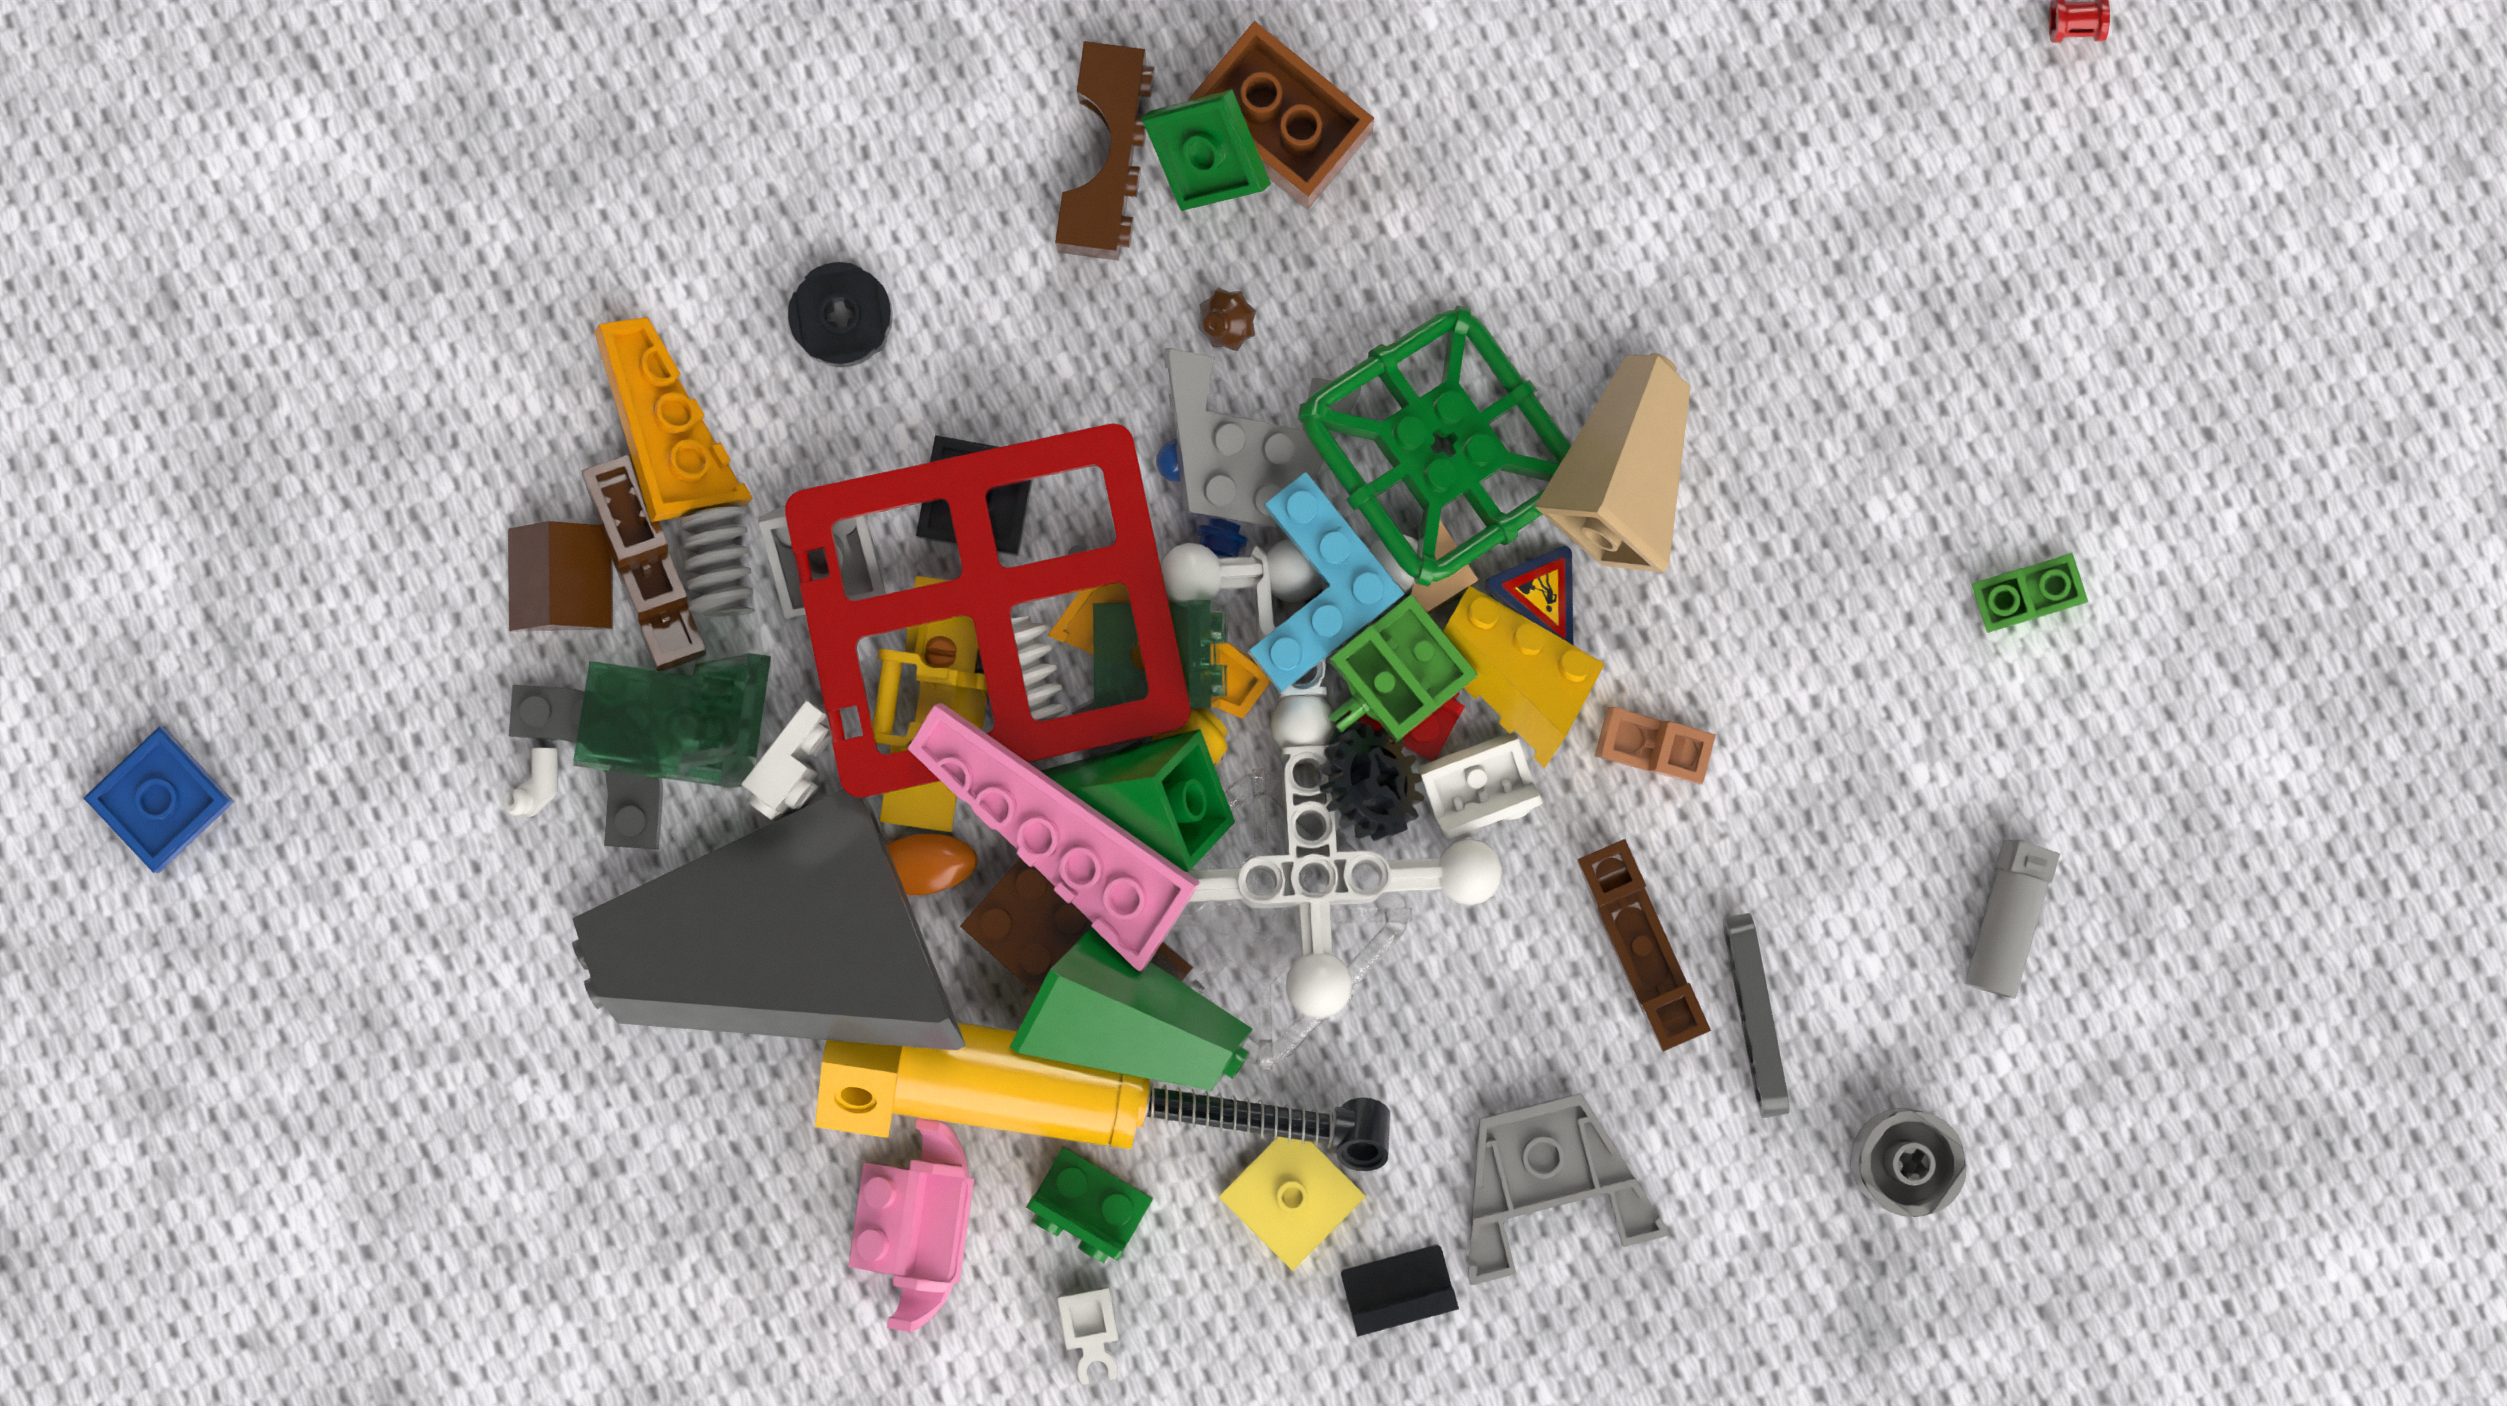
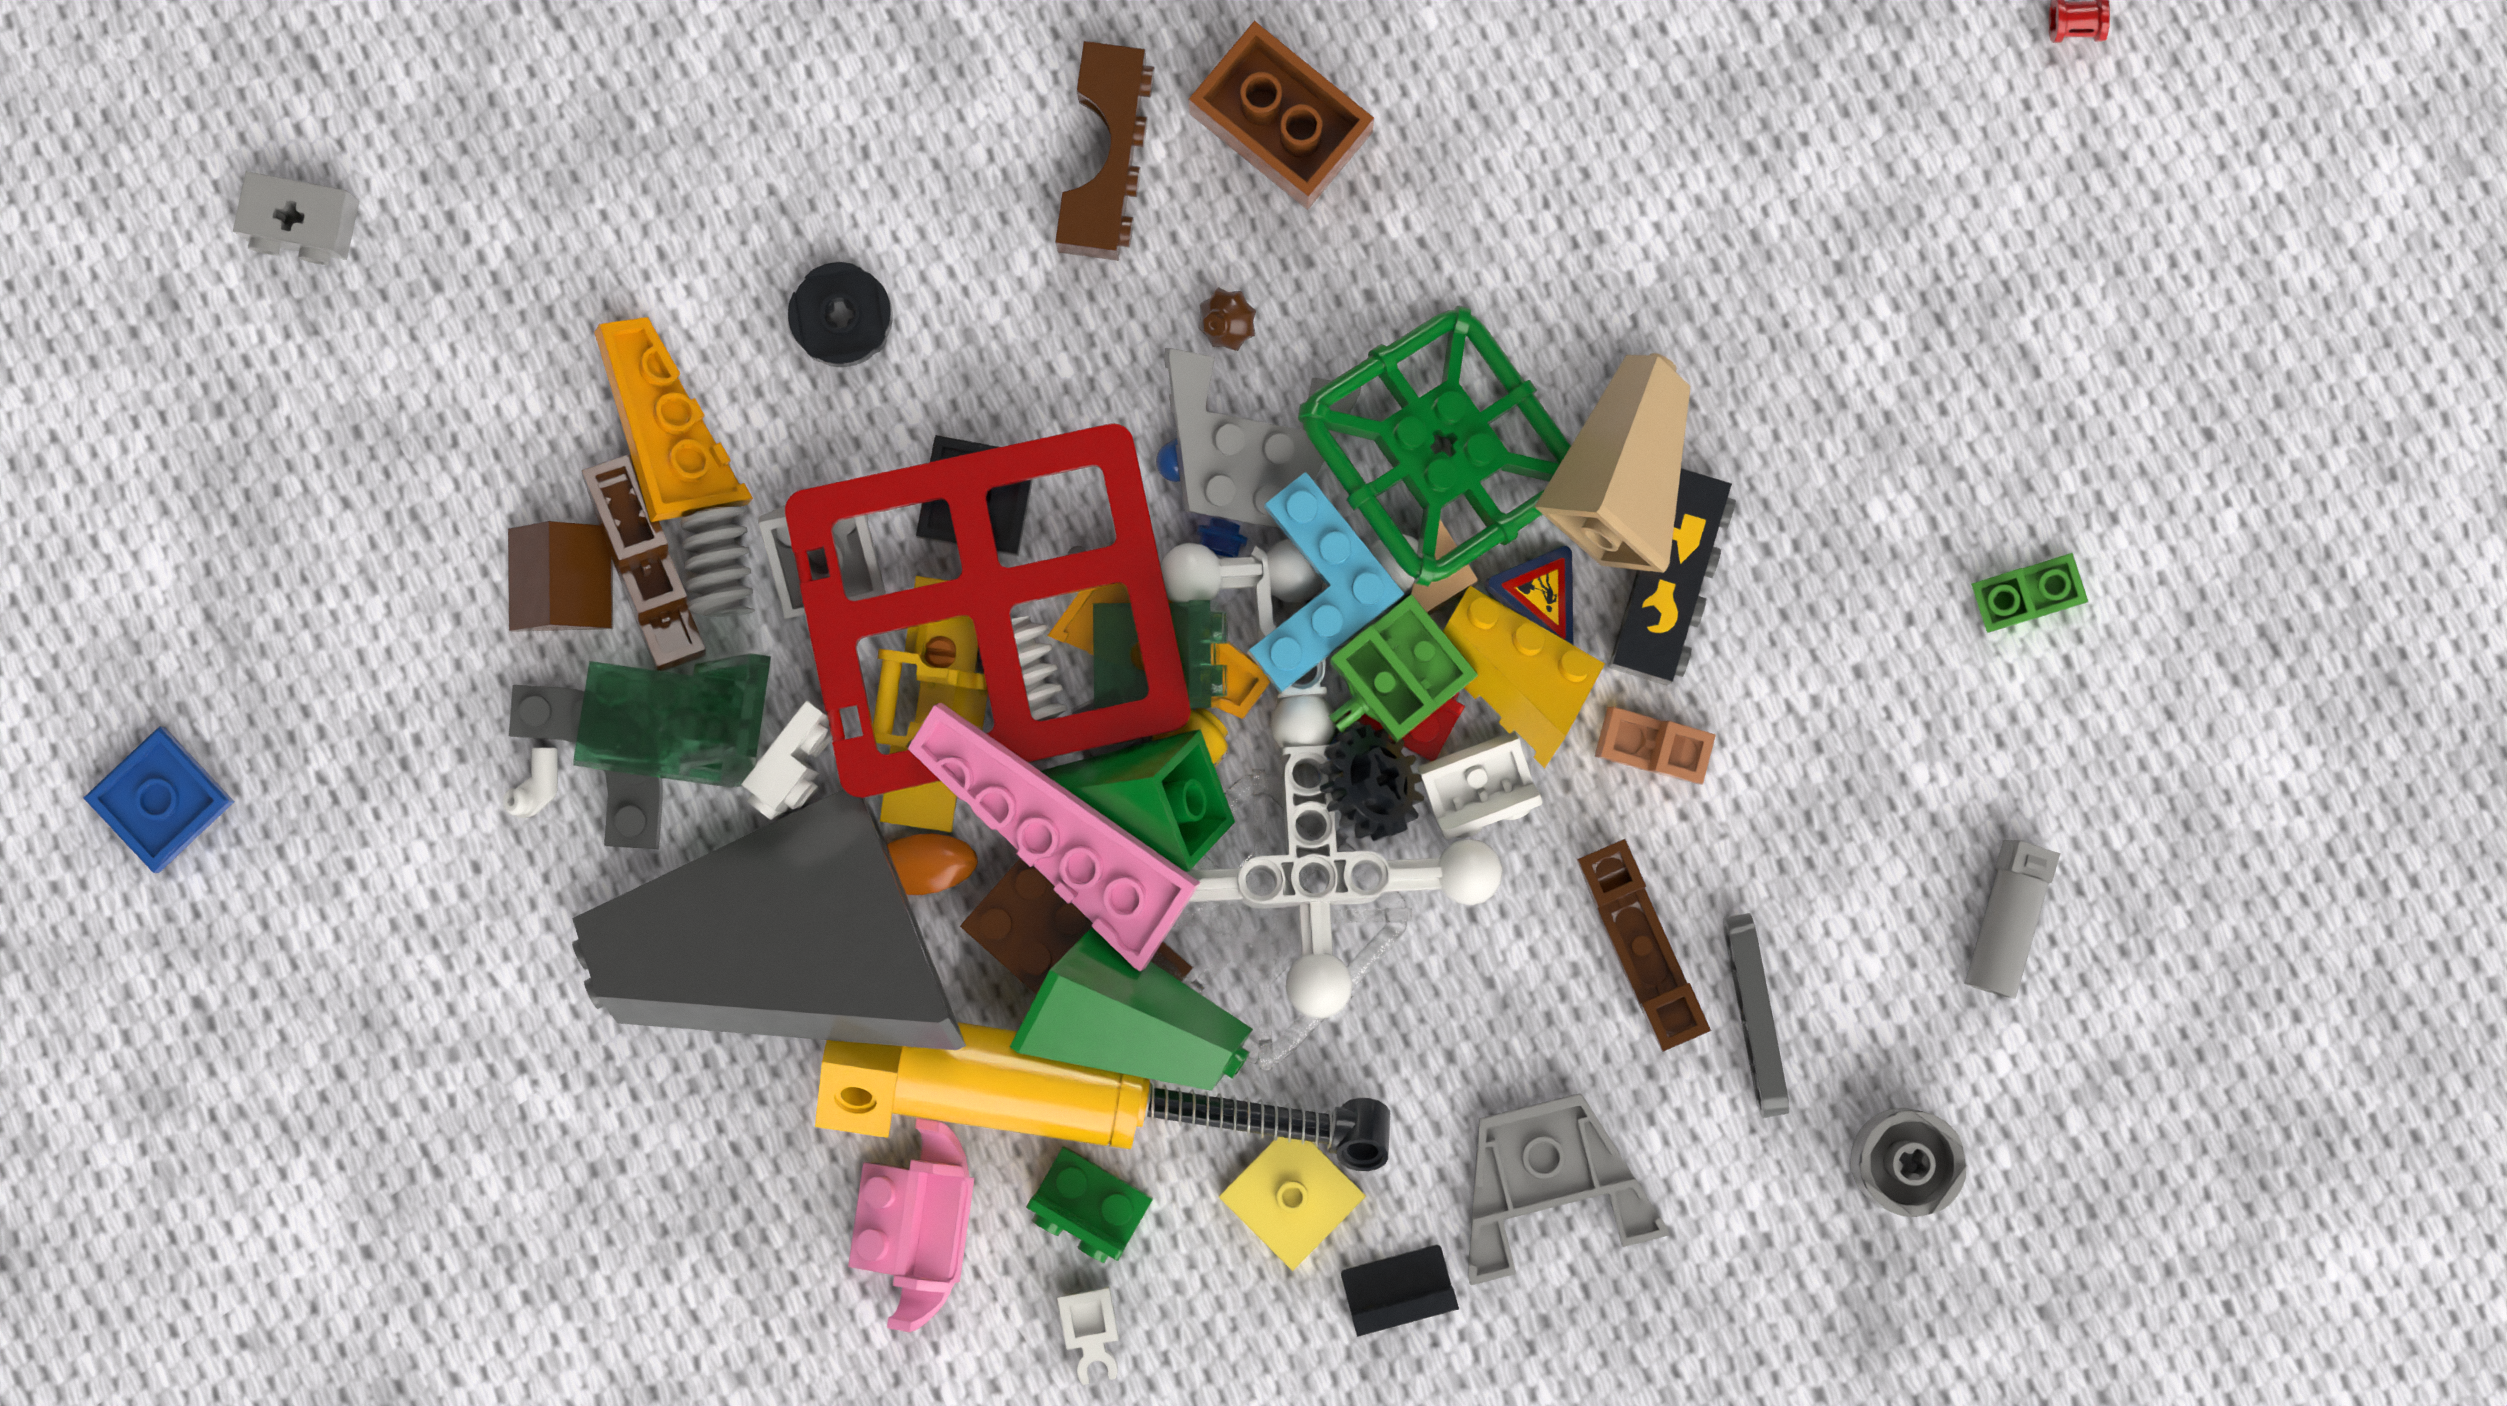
green tile [1141,89,1271,211] -> none
none -> light grey brick [233,171,359,265]
none -> black brick [1608,468,1736,686]

